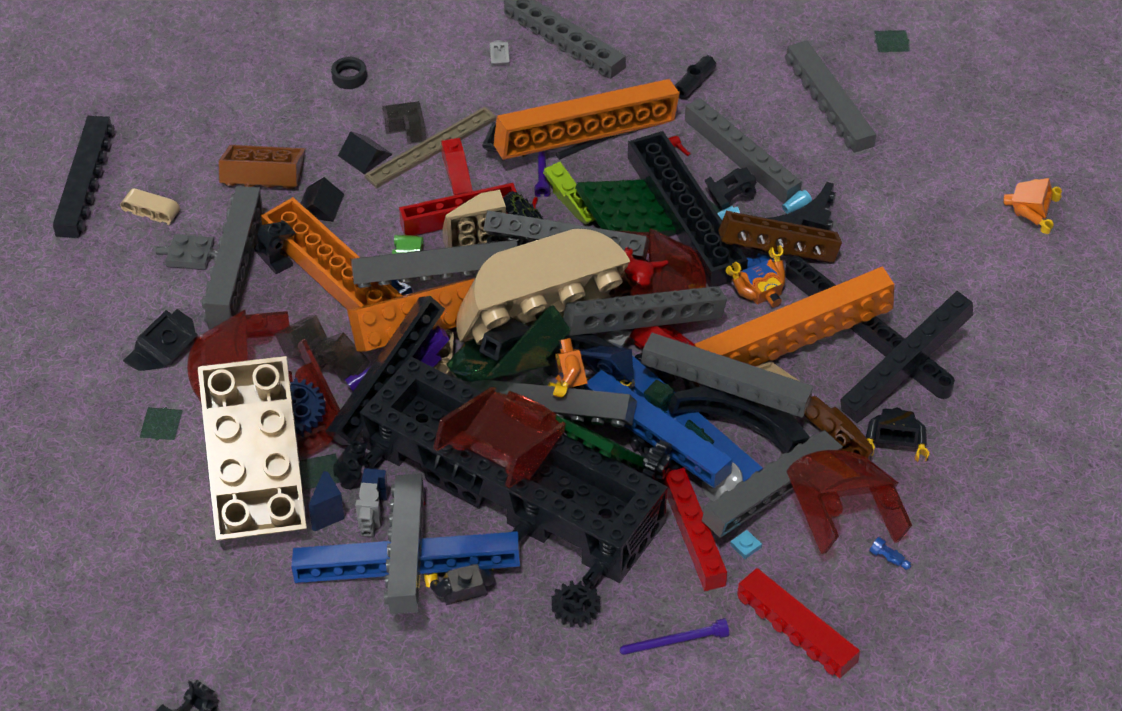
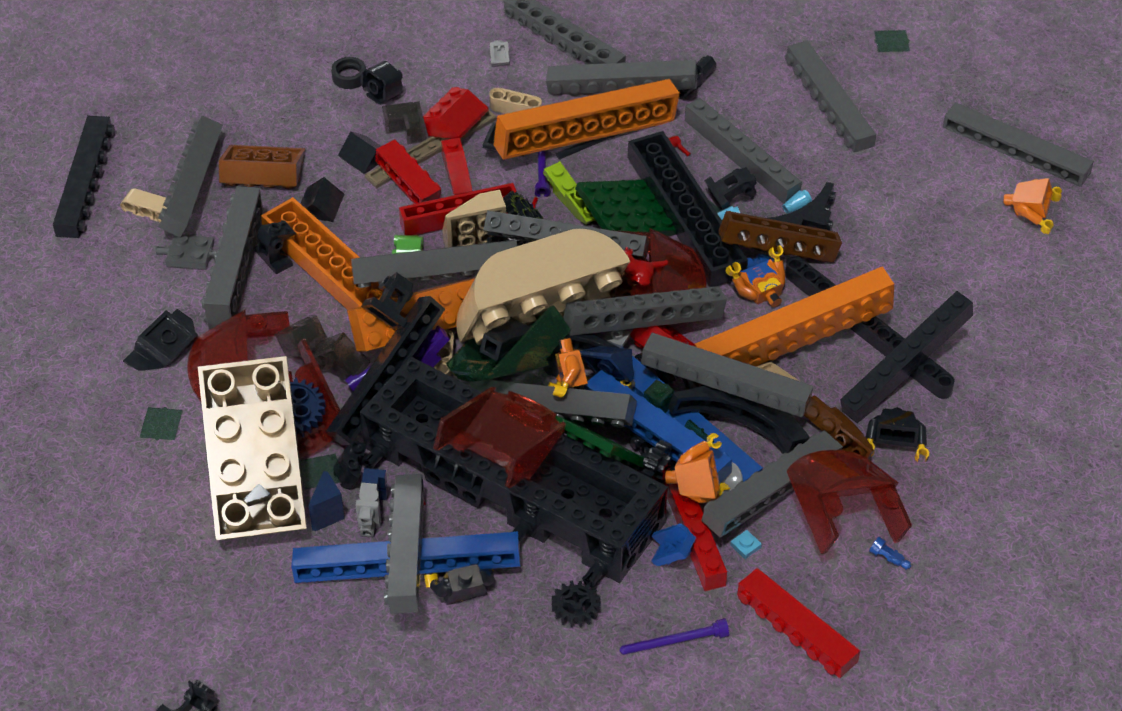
none -> dark grey brick [158,115,223,237]
none -> slope [244,484,272,507]
none -> black brick [361,60,403,104]
none -> black tile [361,272,413,330]
none -> red brick [376,139,441,204]
none -> red slope [423,87,489,139]
none -> tan beam [489,88,542,114]
none -> dark grey brick [546,60,698,94]
none -> blue bracket [651,523,696,566]
none -> orange torso [665,433,730,503]
none -> dark grey brick [943,102,1094,187]

